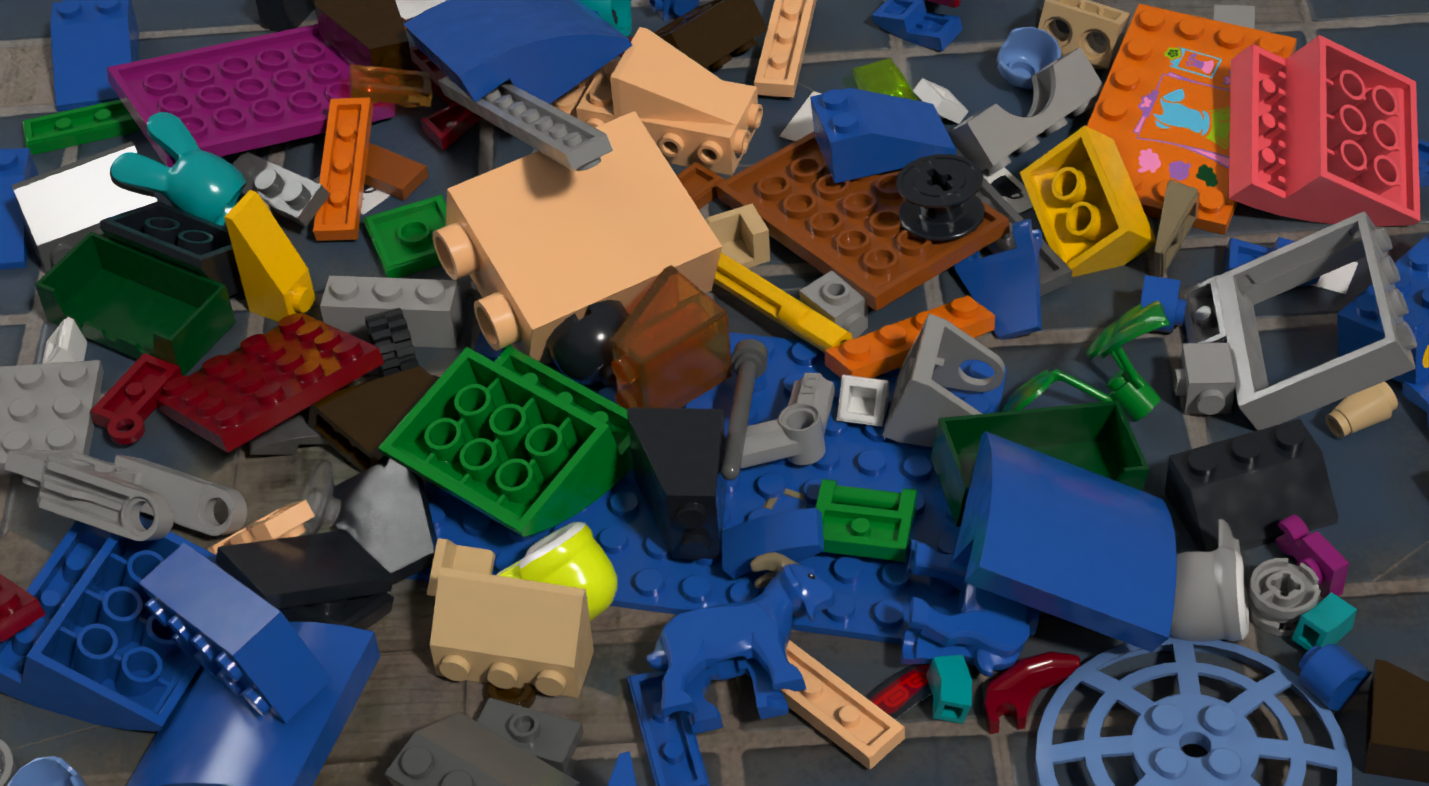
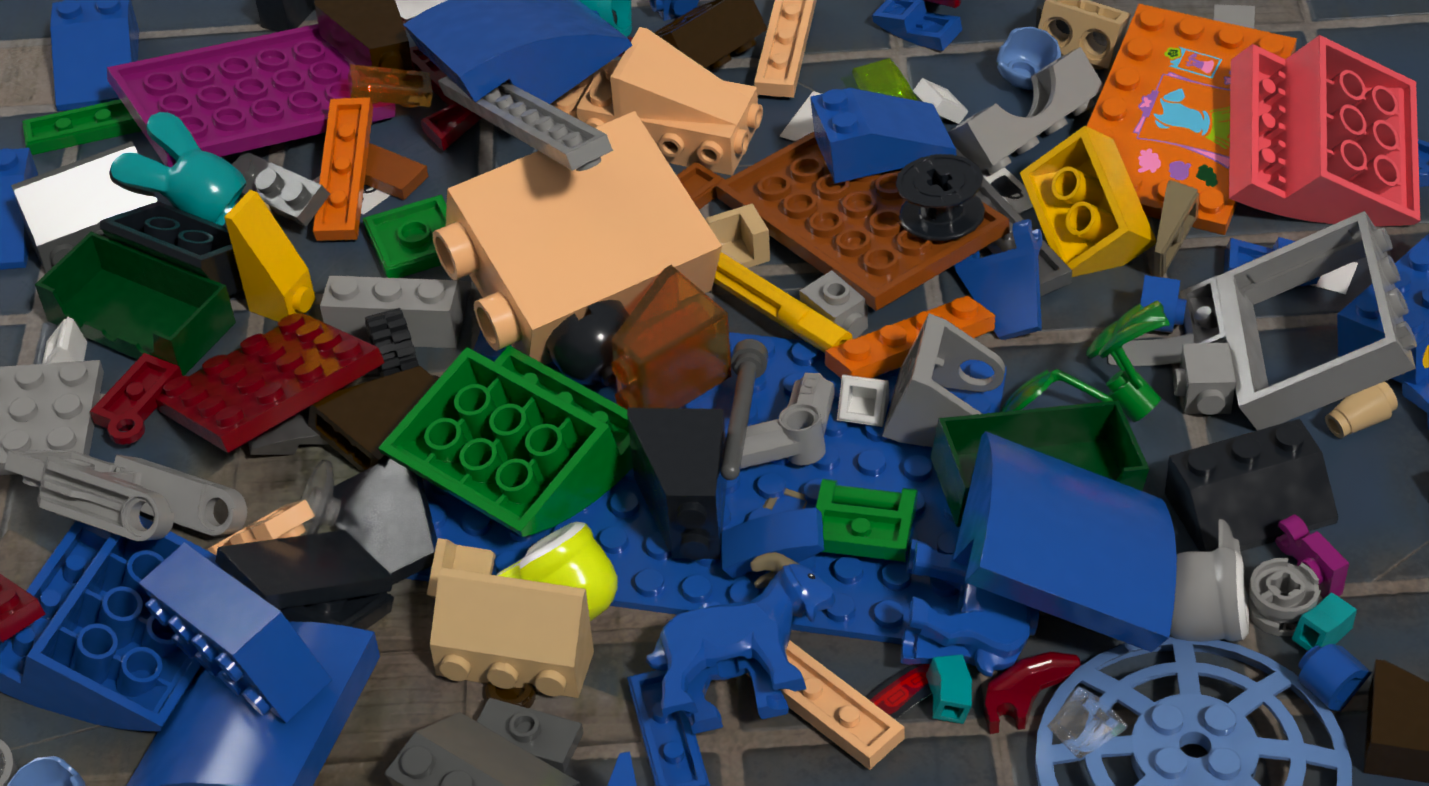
none -> clear slope [1048,687,1128,759]
none -> light grey sticker [1108,333,1194,366]

